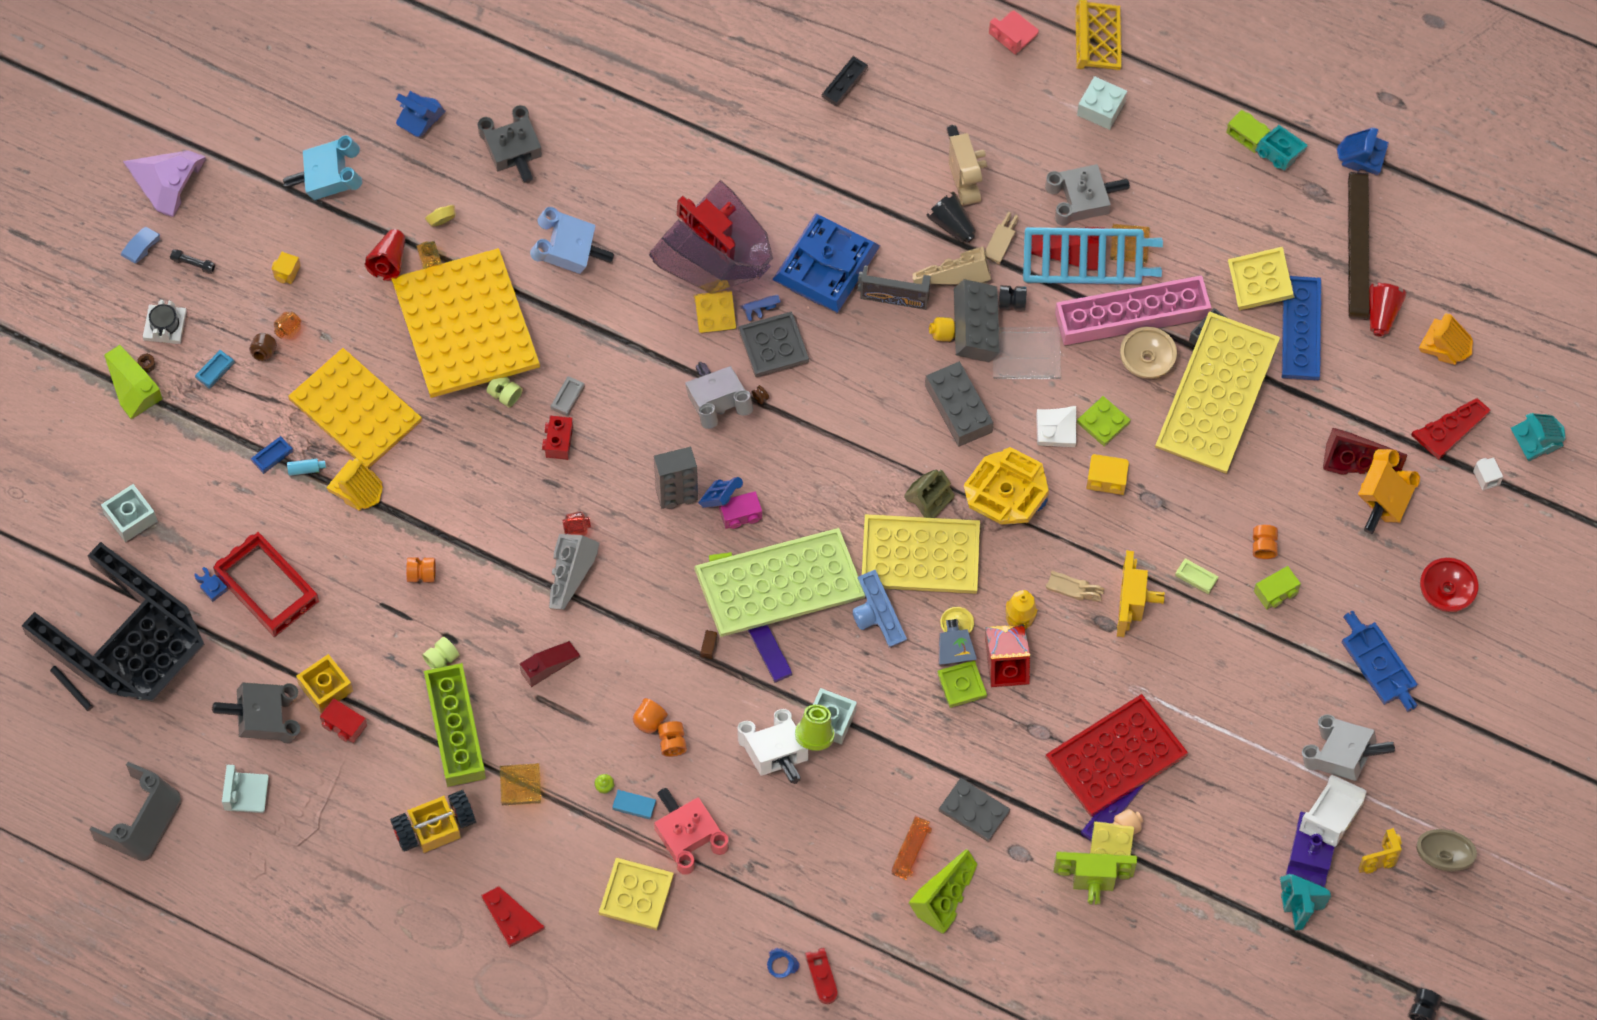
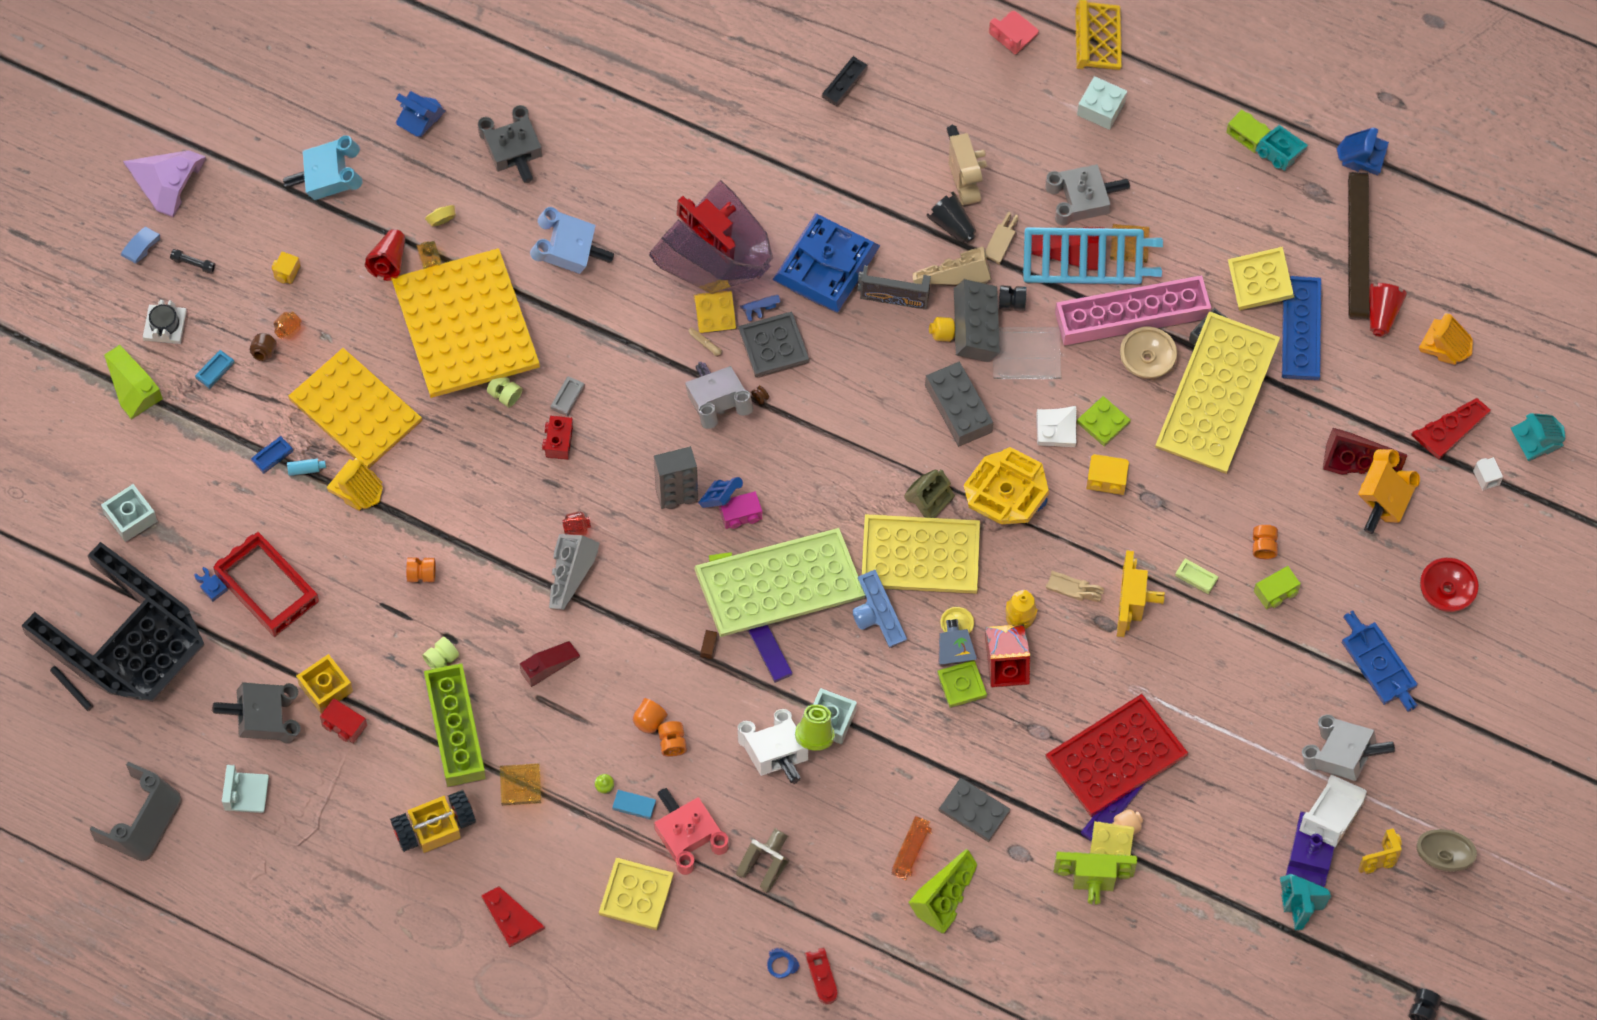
reddish brown bush [138,353,156,373] -> none
none -> tan piece [688,327,722,356]
none -> dark tan piece [736,828,790,893]

